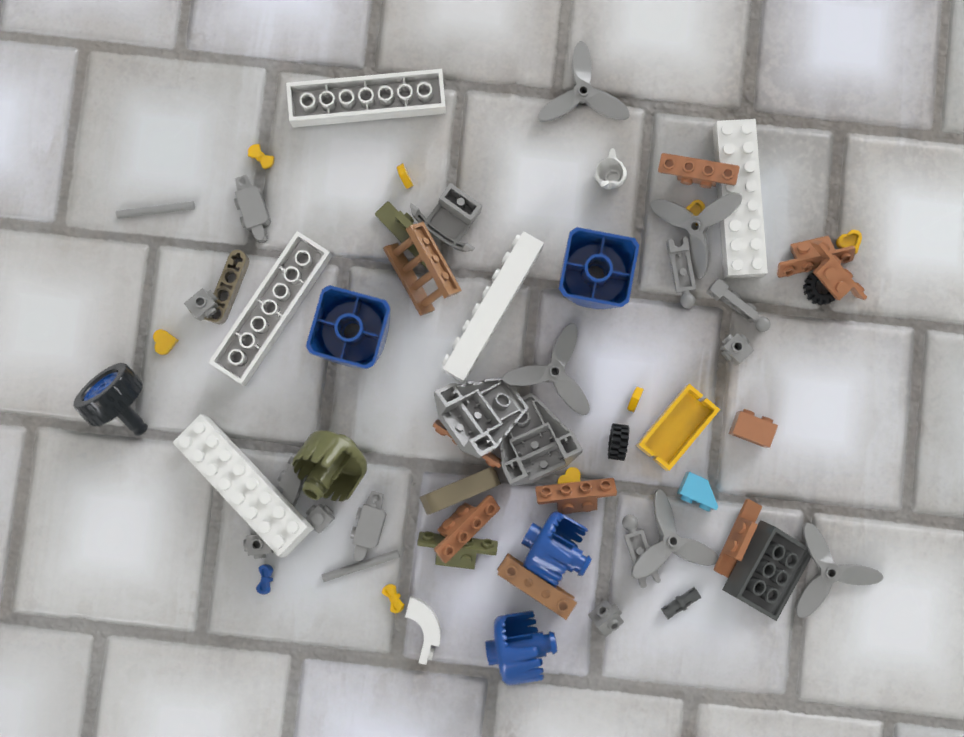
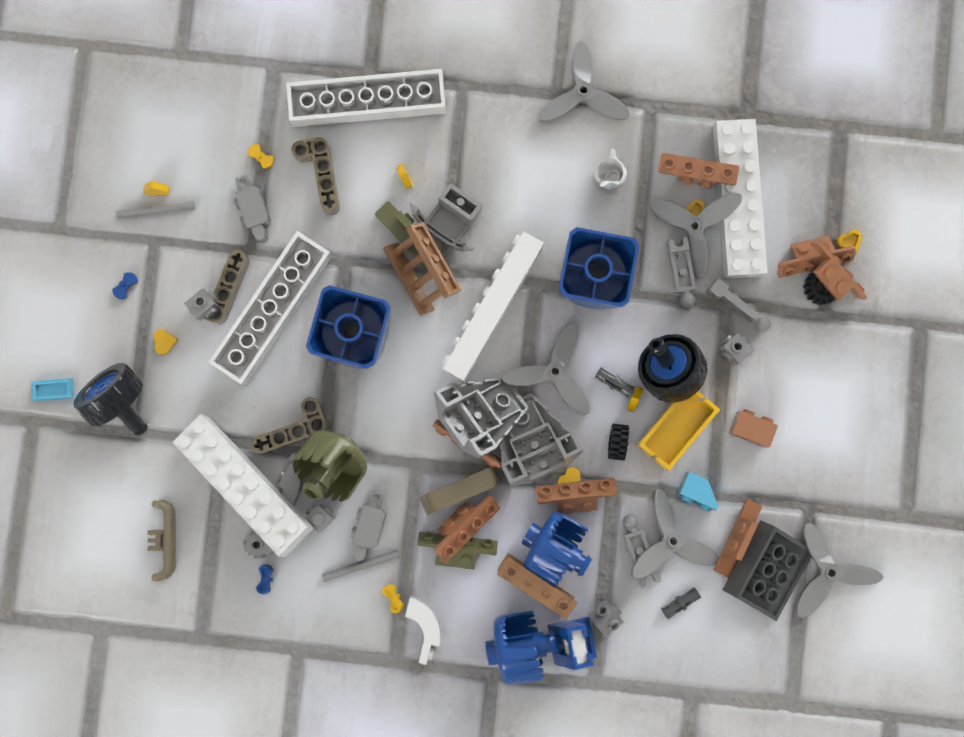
none -> medium azure tile [31,378,74,401]
none -> blue piece [112,272,138,300]
none -> yellow tile [143,181,169,196]
none -> dark tan piece [148,500,176,581]
none -> dark tan beam [251,397,328,454]
none -> dark tan beam [291,137,340,215]
none -> blue brick [547,617,597,670]
none -> dark grey pin [594,367,635,398]
none -> black wheel [638,334,708,403]

